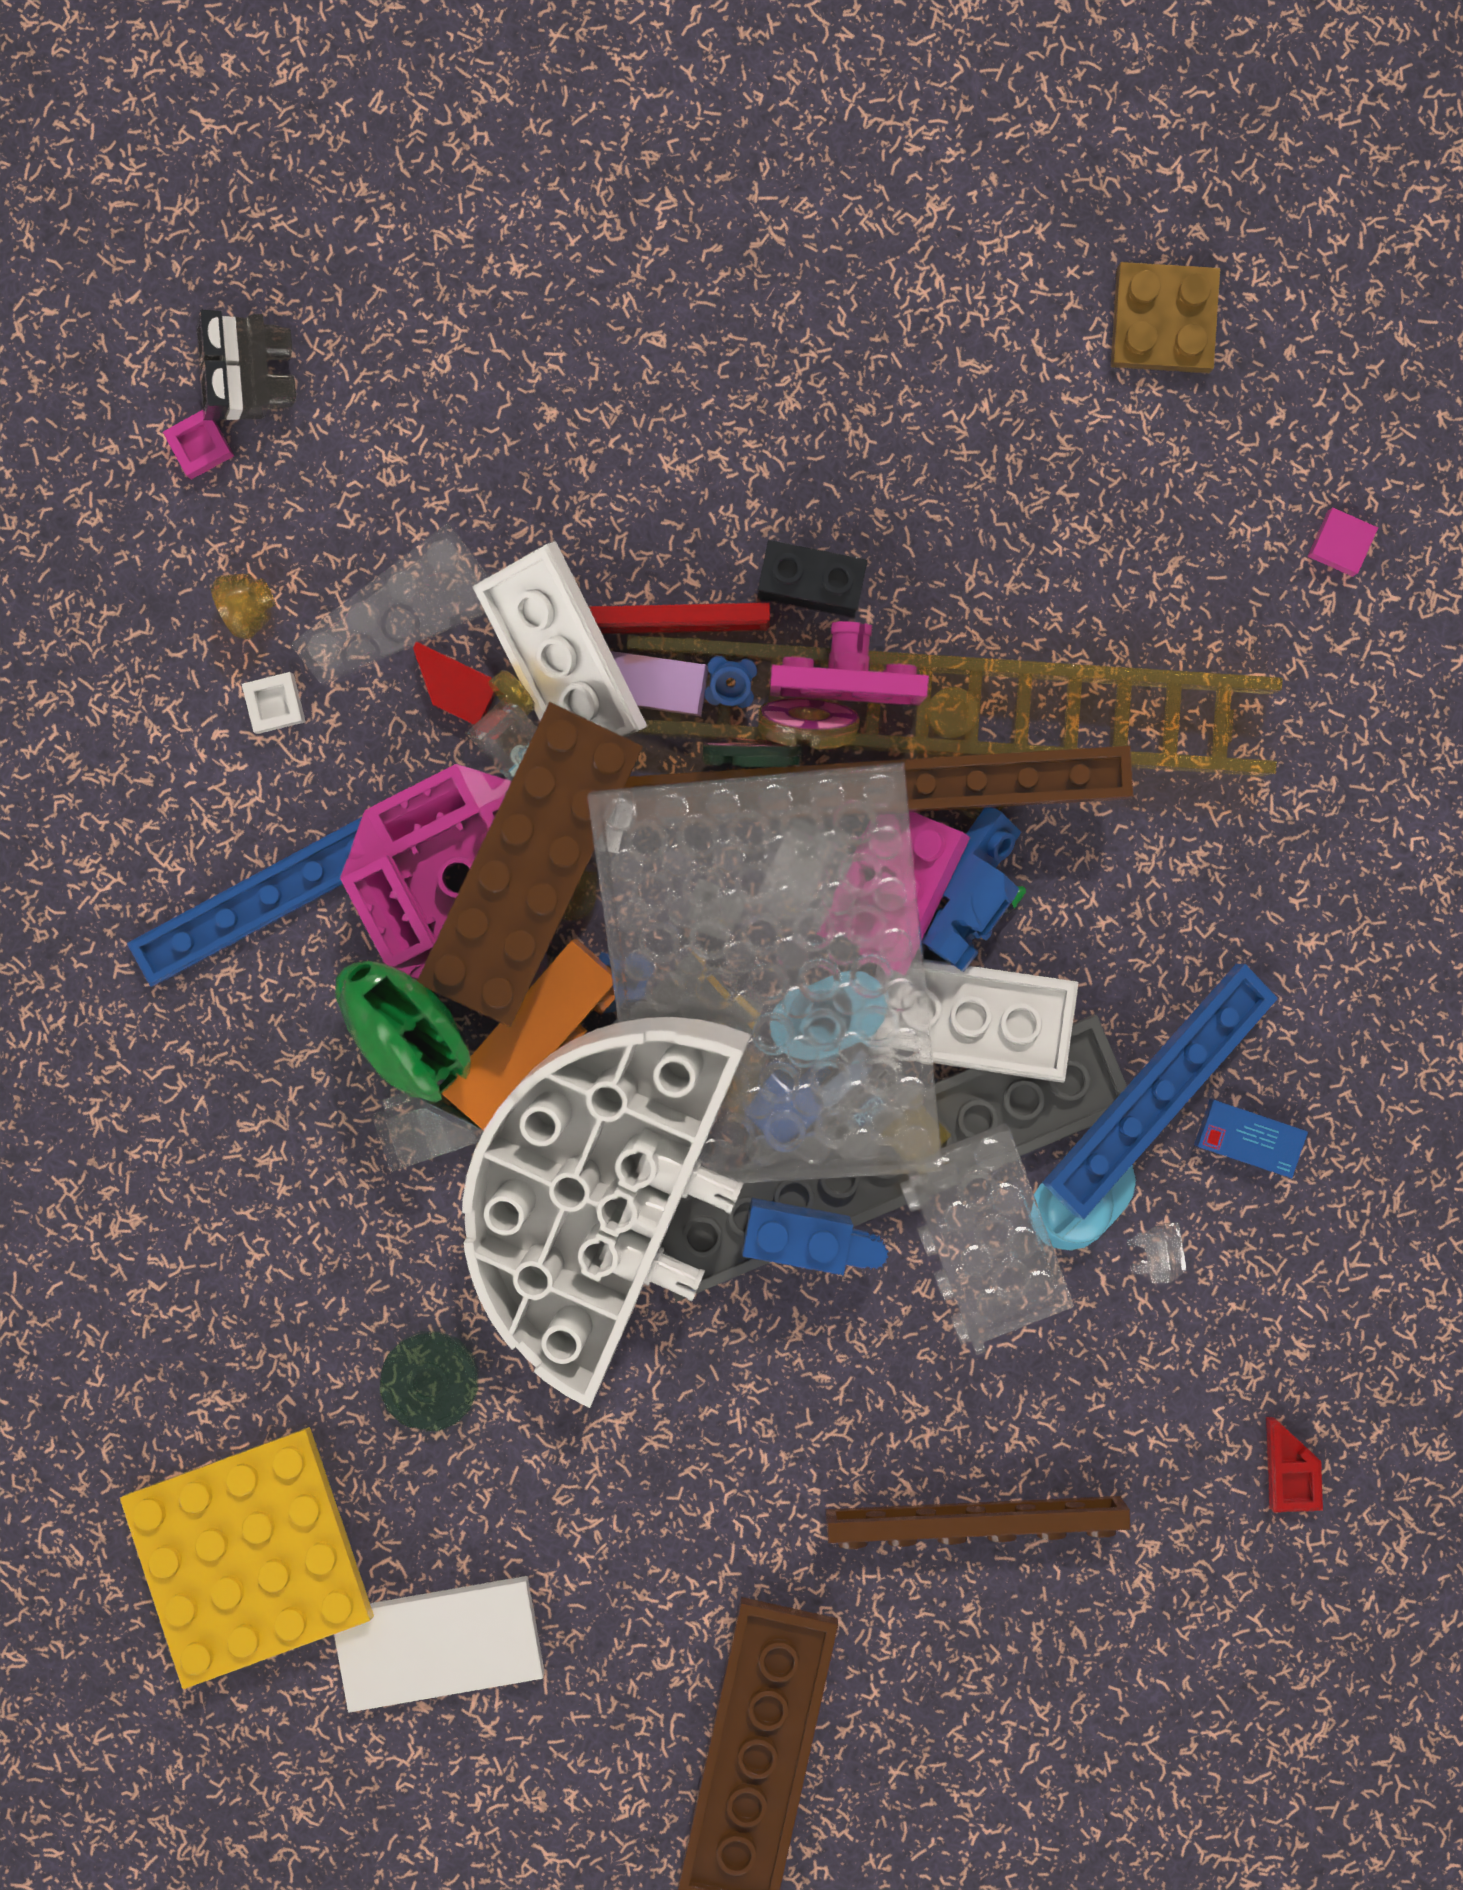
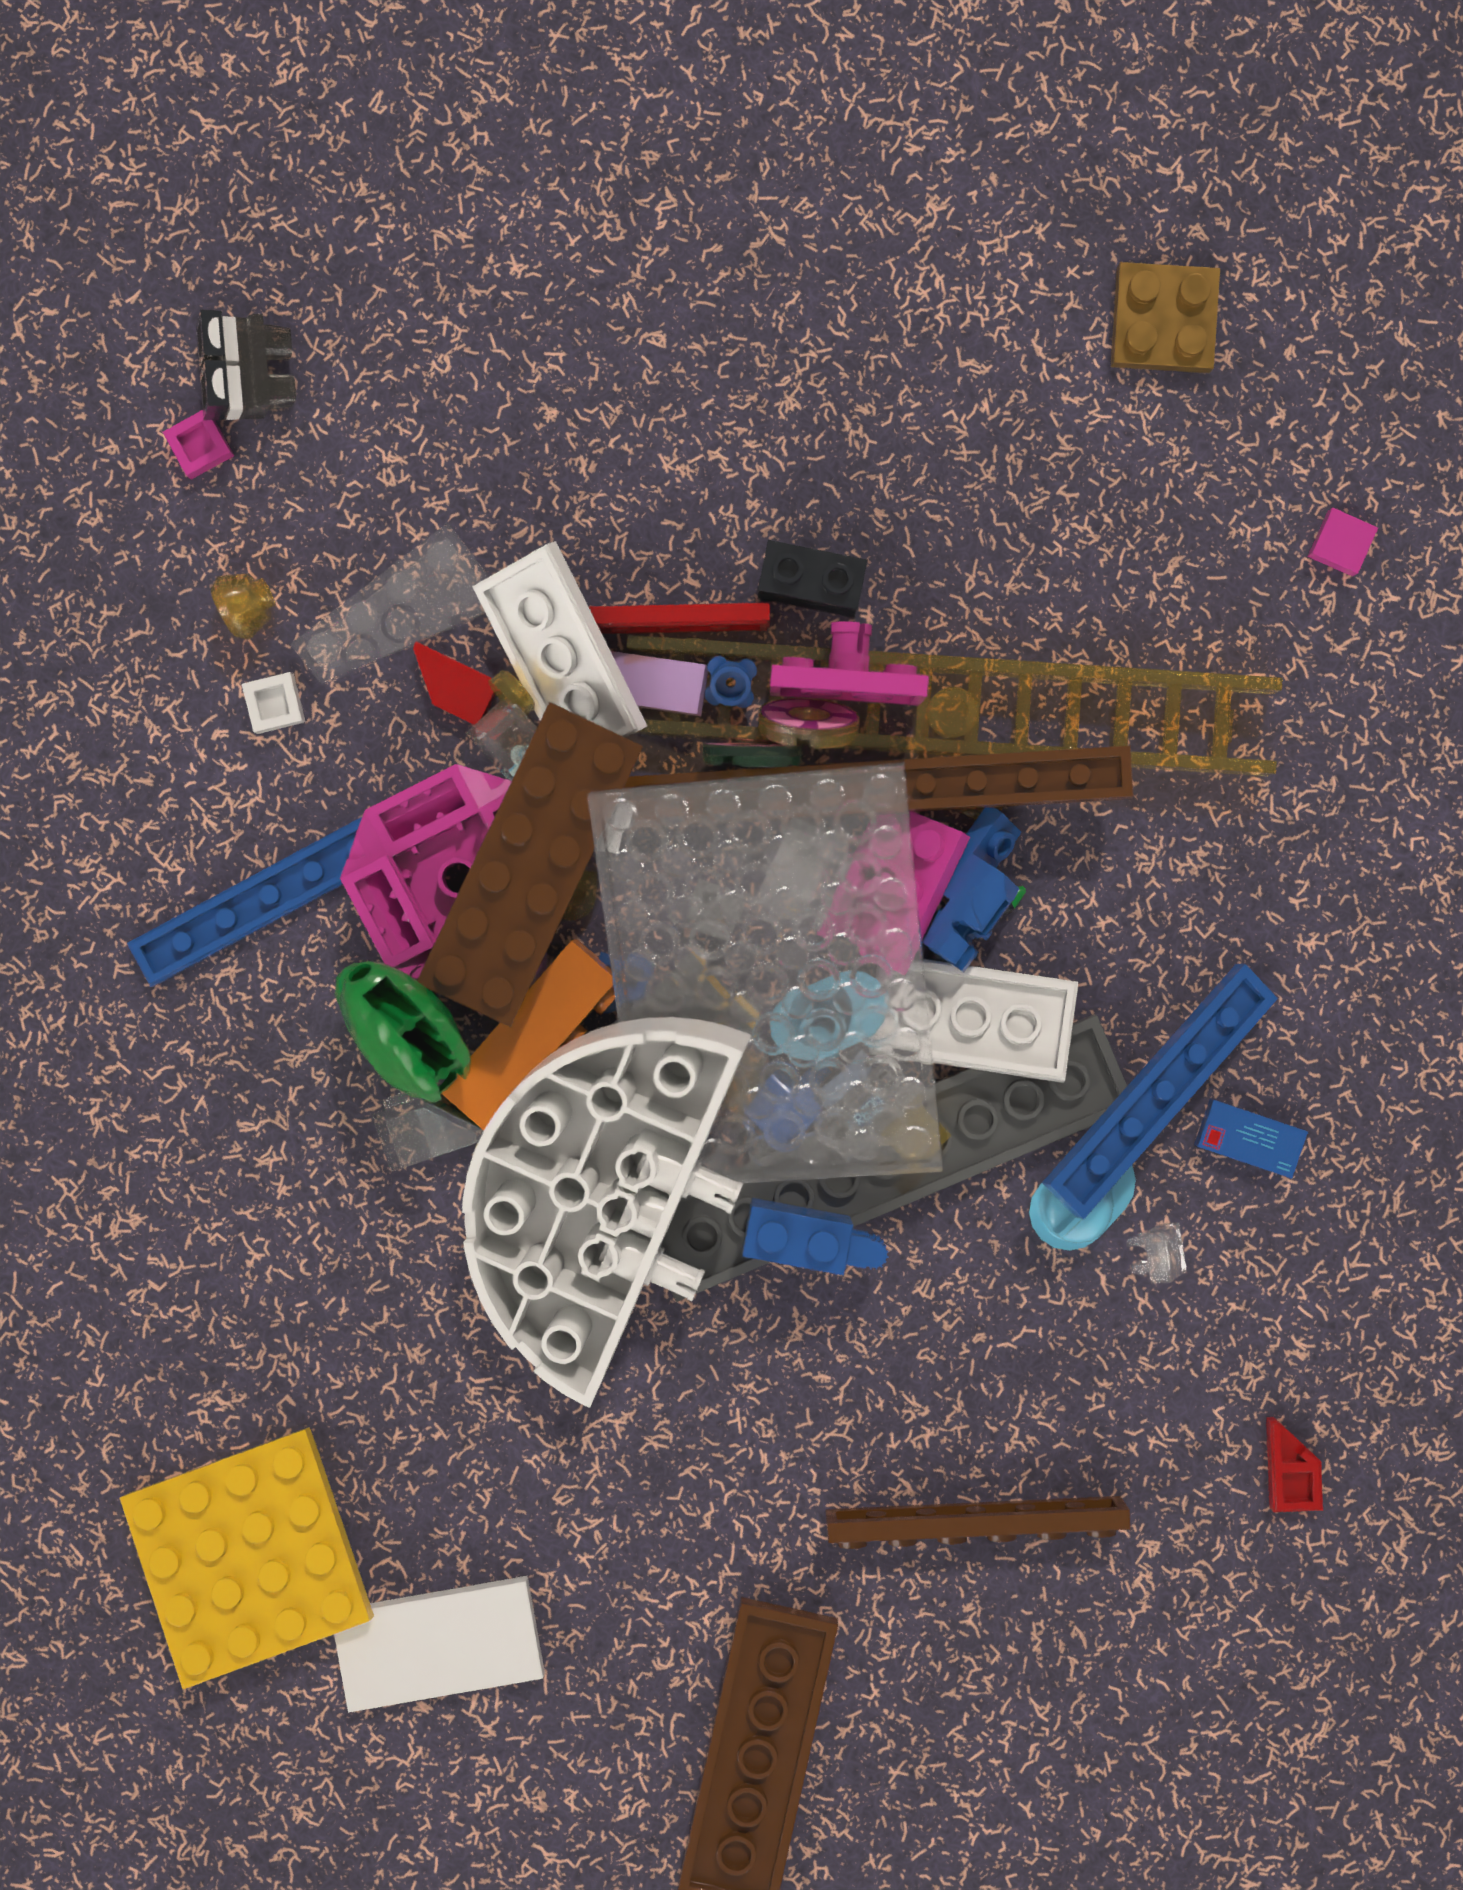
clear green tile [380,1331,479,1431] -> none
clear bracket [900,1123,1074,1355] -> none

